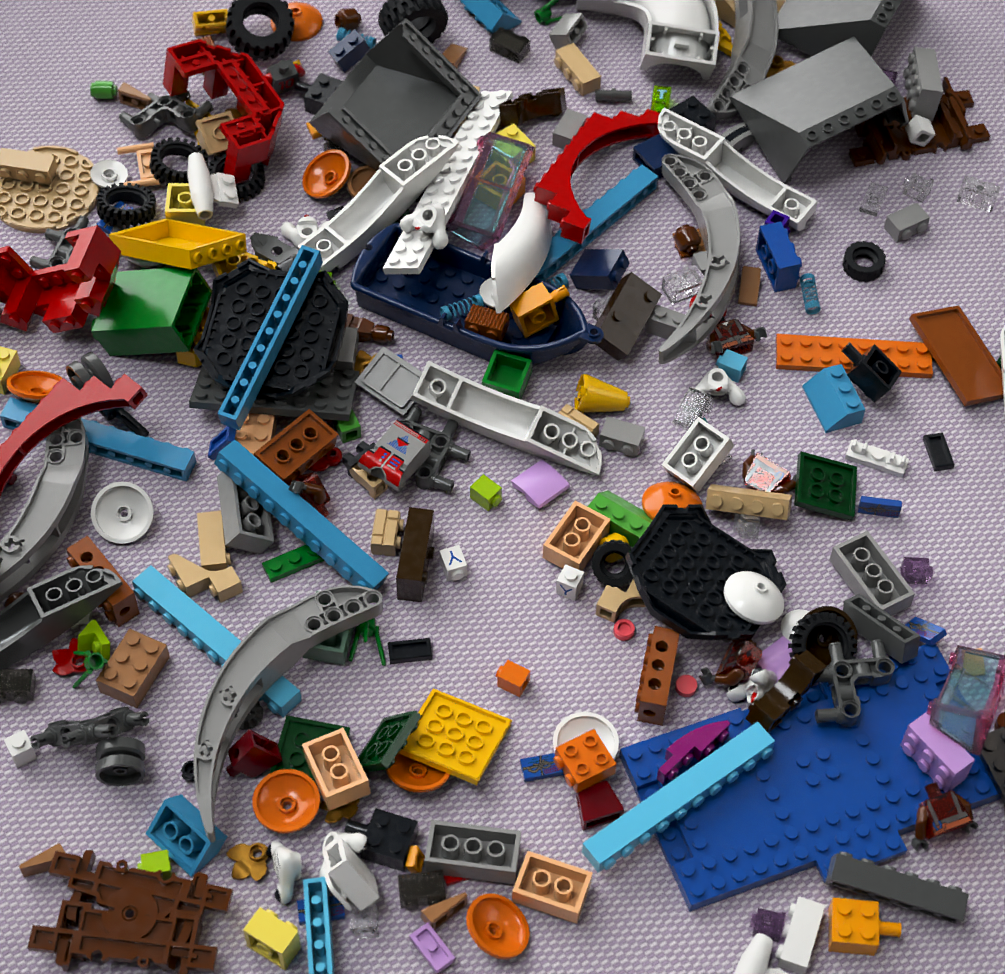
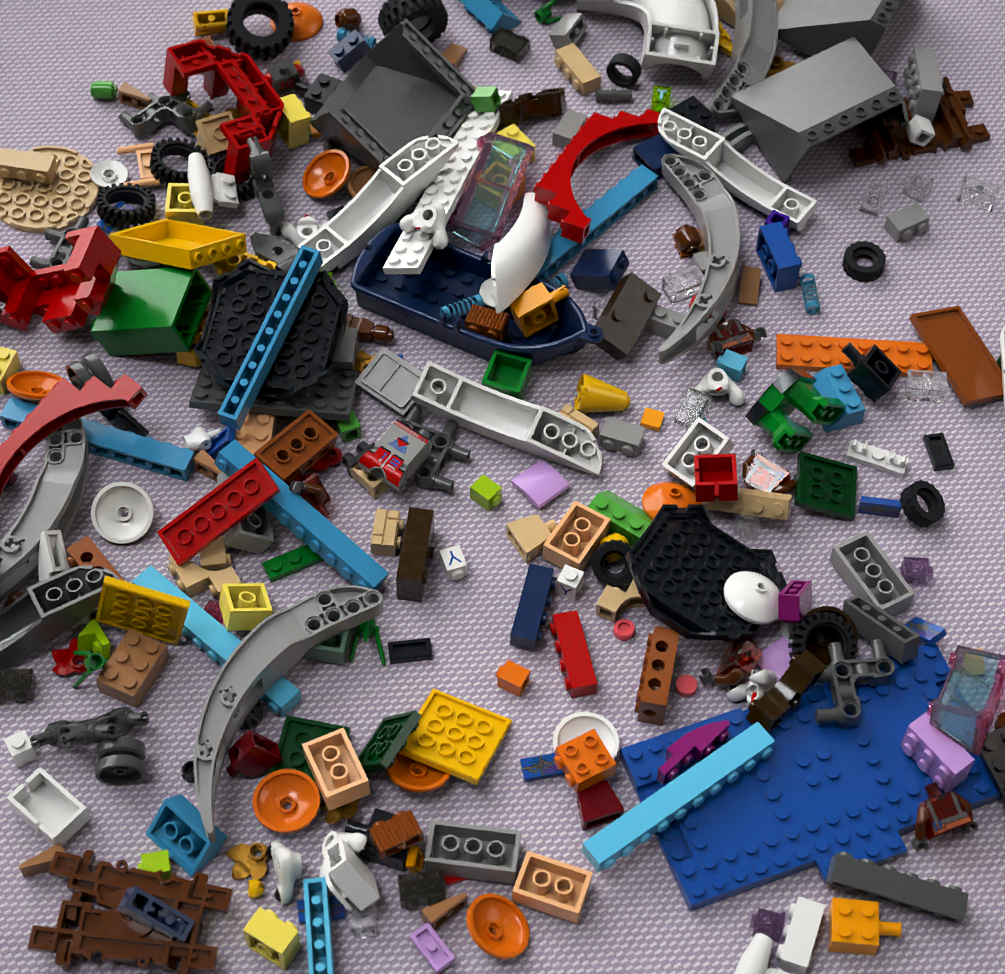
none -> white piece [7,767,90,846]
none -> white slope [38,530,69,582]
none -> yellow tile [95,576,191,645]
none -> dark blue slope [116,886,195,942]
none -> red plate [157,457,281,566]
none -> white piece [183,427,221,452]
none -> medium nougat slope [194,449,222,482]
none -> clear pink slope [204,600,224,625]
none -> light yellow brick [219,583,273,631]
none -> dark grey pin [247,137,285,236]
none -> yellow hinge [248,879,264,898]
none -> light yellow brick [278,94,312,149]
none -> dark orange brick [369,810,423,859]
none -> bright green brick [471,86,501,112]
none -> tan torso [506,514,557,563]
none -> dark blue brick [510,564,557,651]
none -> red brick [549,610,597,698]
none -> black tyre [606,53,642,88]
none -> light orange tile [640,407,665,432]
none -> red piece [694,454,738,502]
none -> green piece [745,368,846,454]
none -> magenta brick [778,580,812,623]
none -> black tyre [900,480,945,528]
none -> clear brick [904,369,948,403]

